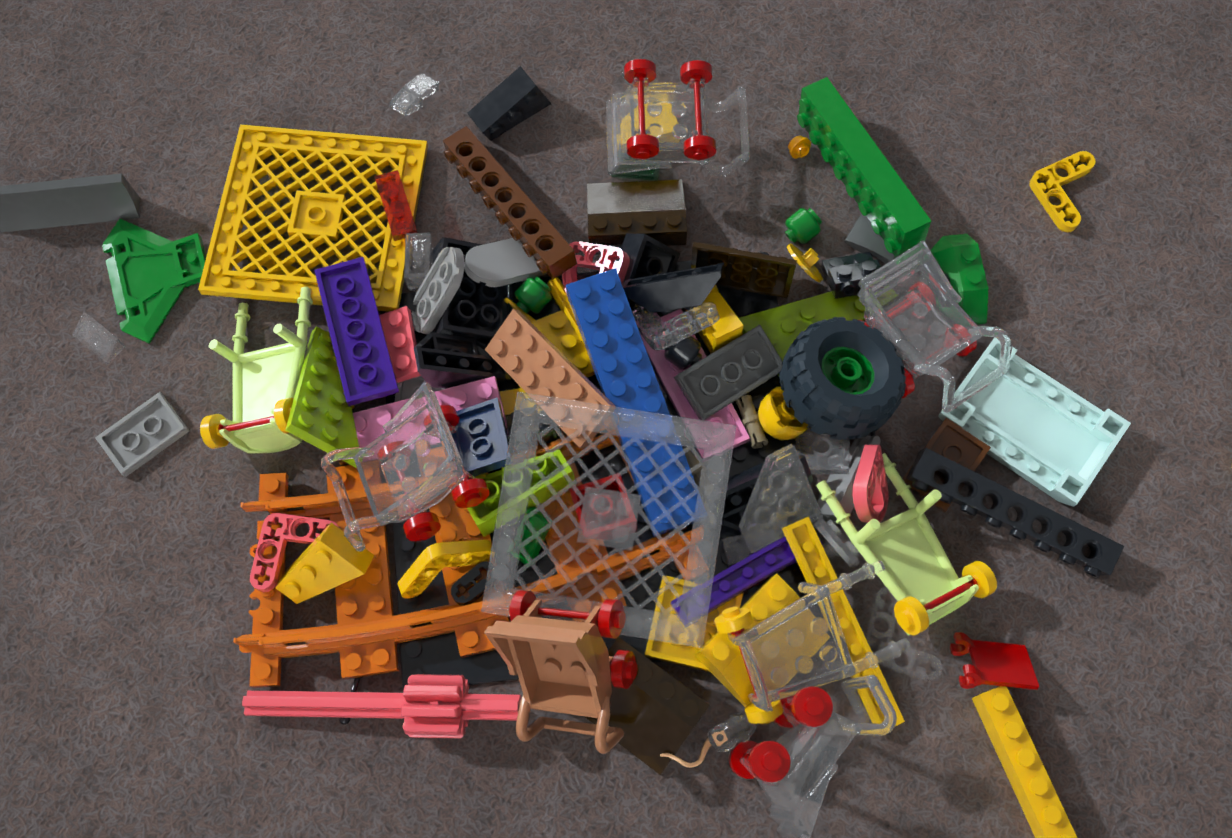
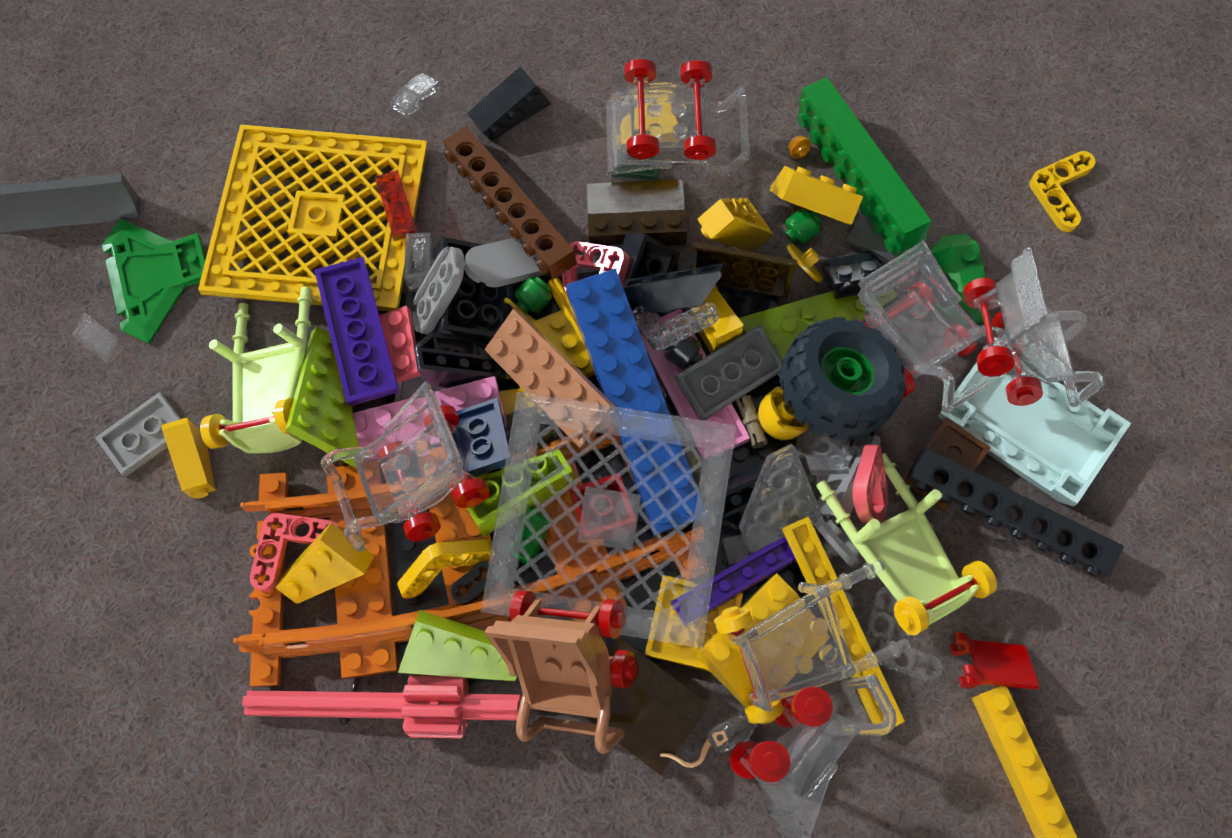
none -> yellow slope [161,418,216,499]
none -> lime wedge [398,610,518,681]
none -> yellow wedge [698,197,774,252]
none -> yellow wedge [770,166,863,225]
none -> clear piece [963,246,1105,407]

